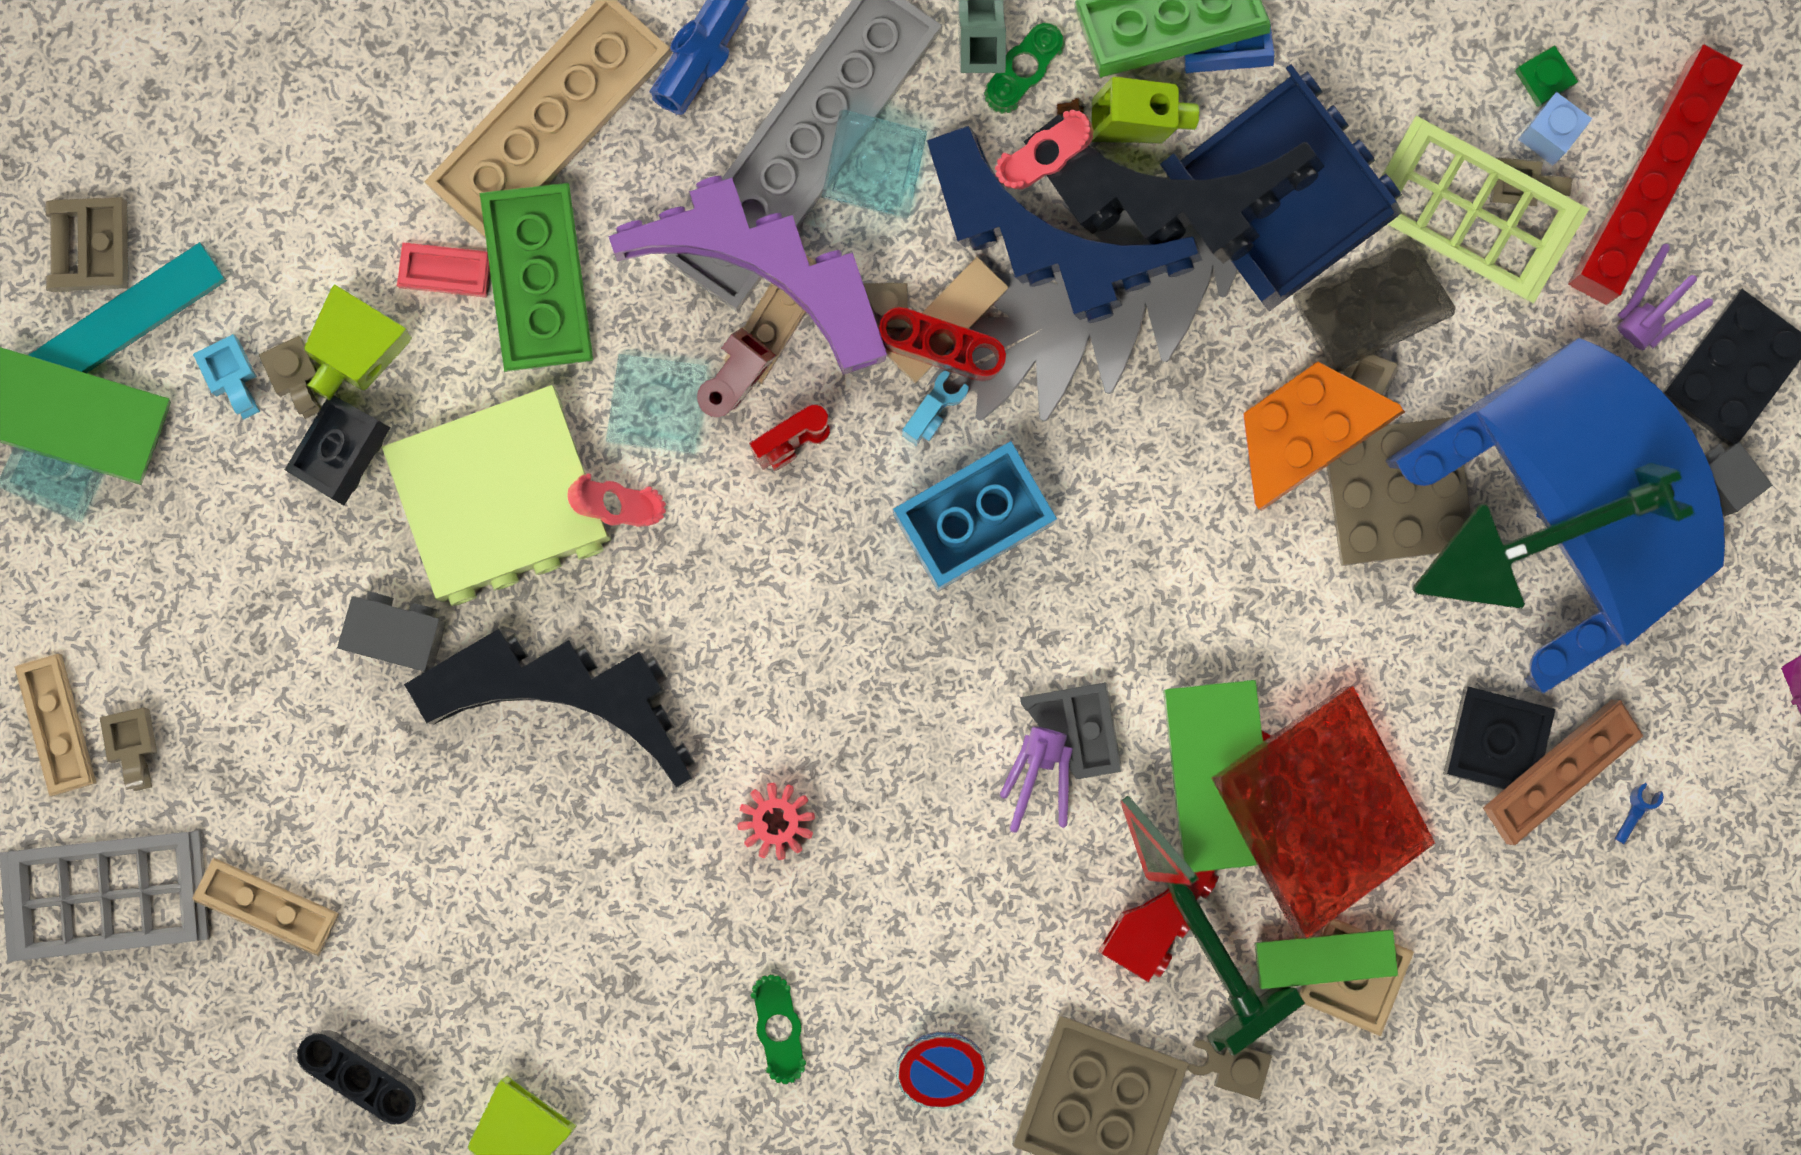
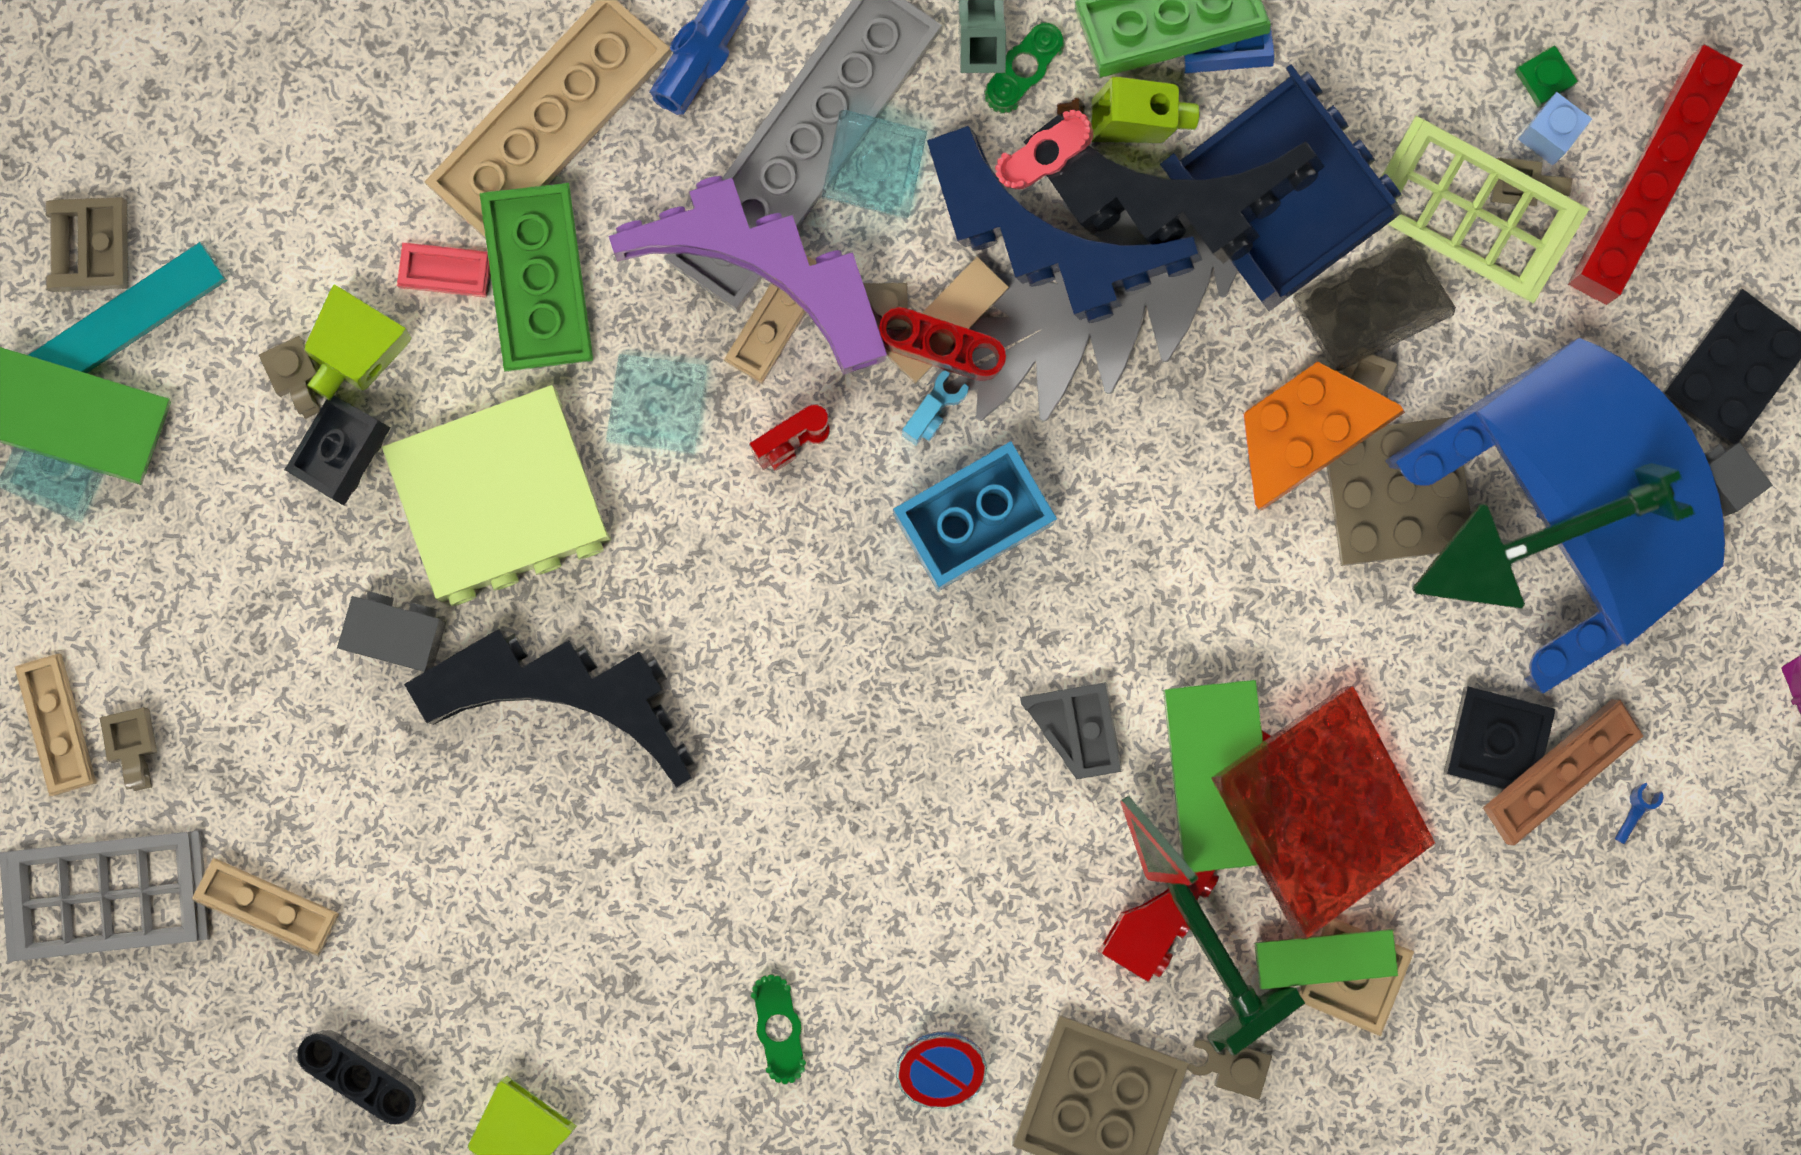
medium azure plate [193,334,260,420] -> none
coral piece [567,473,666,527] -> none
leg [697,328,777,417] -> none
coral gear [738,783,815,860] -> none
medium lavender plant [1000,726,1073,833] -> none
medium lavender plant [1617,244,1713,350] -> none

